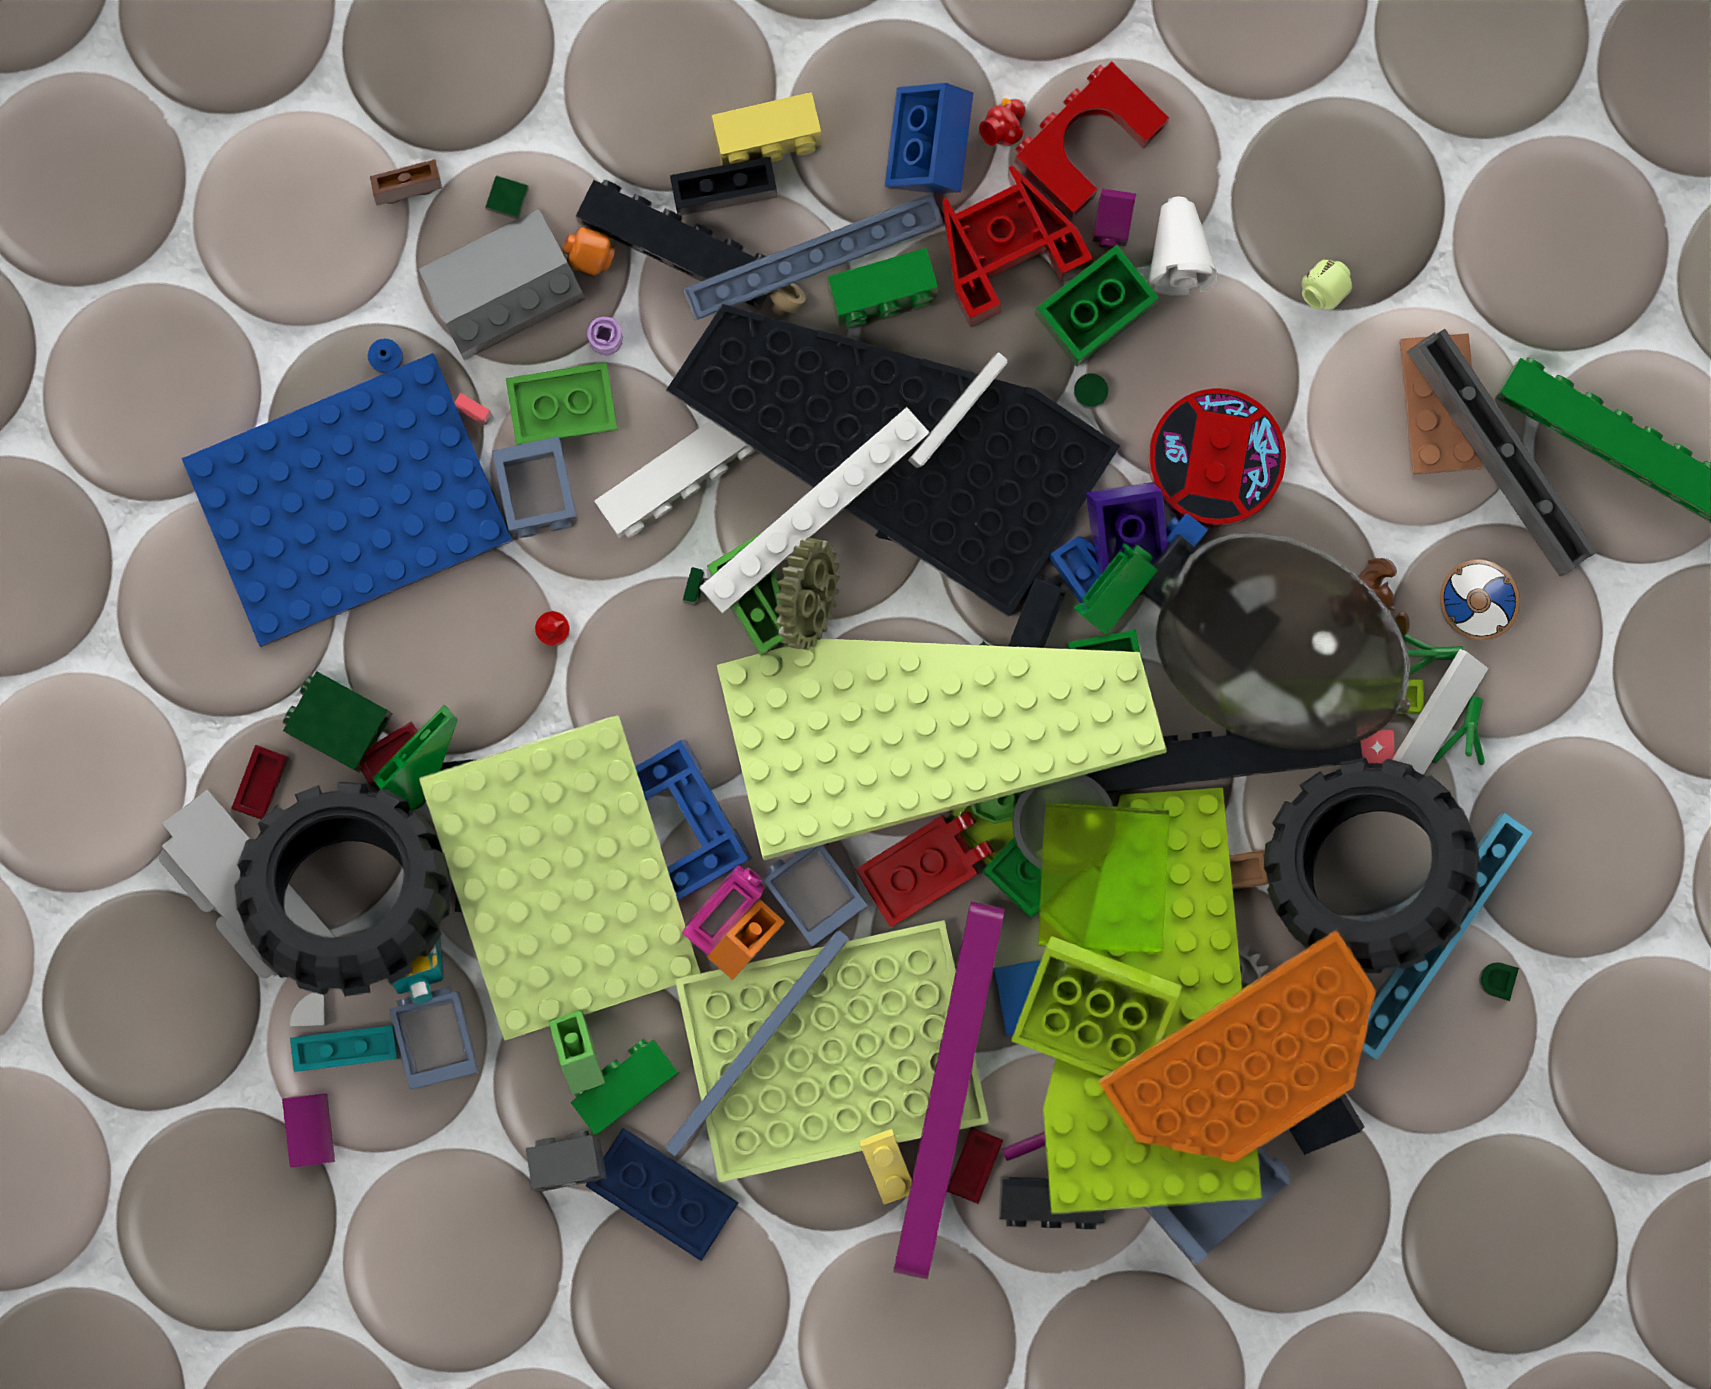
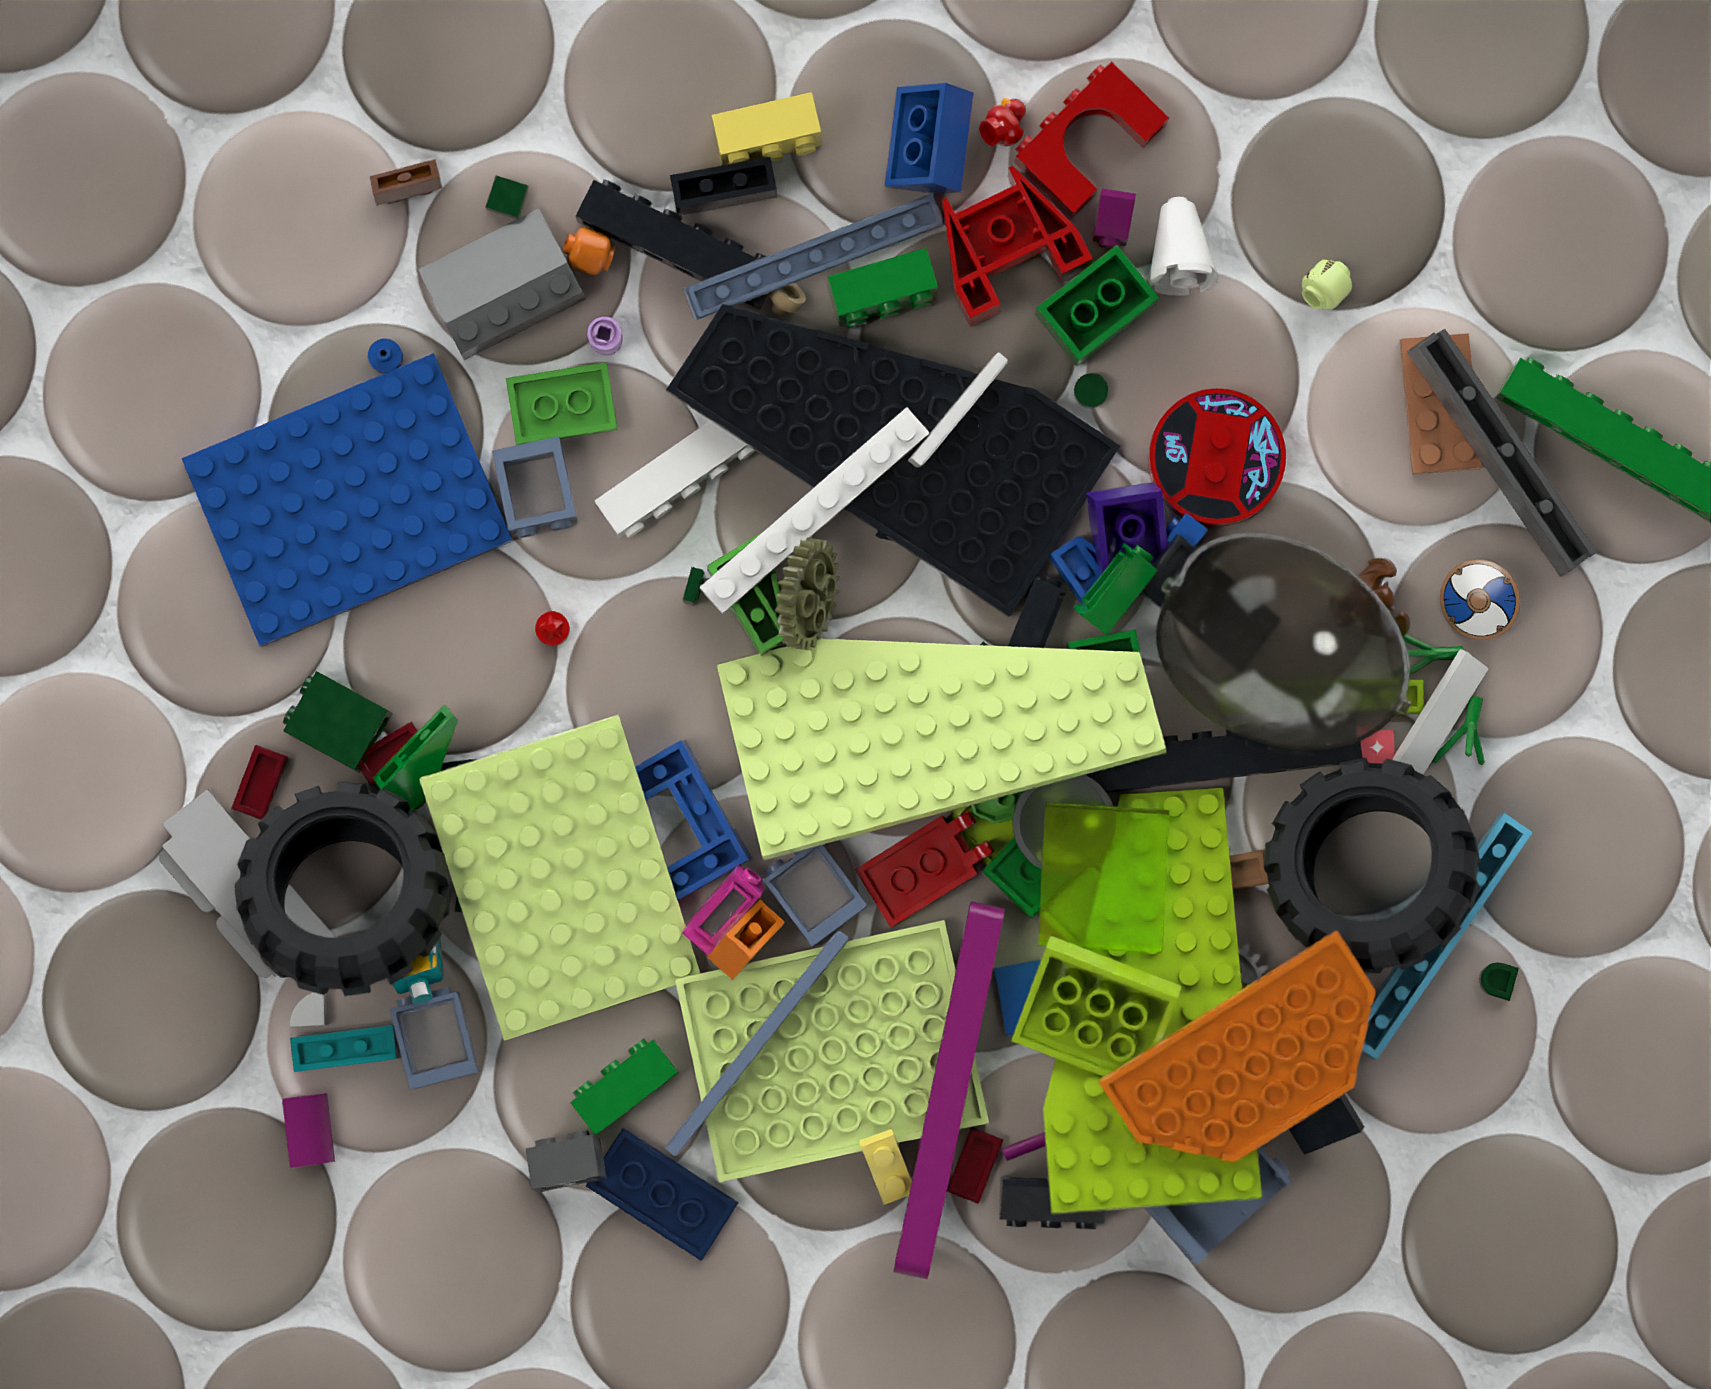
coral tile [454,393,492,425] -> none
bright green brick [549,1010,605,1095] -> none

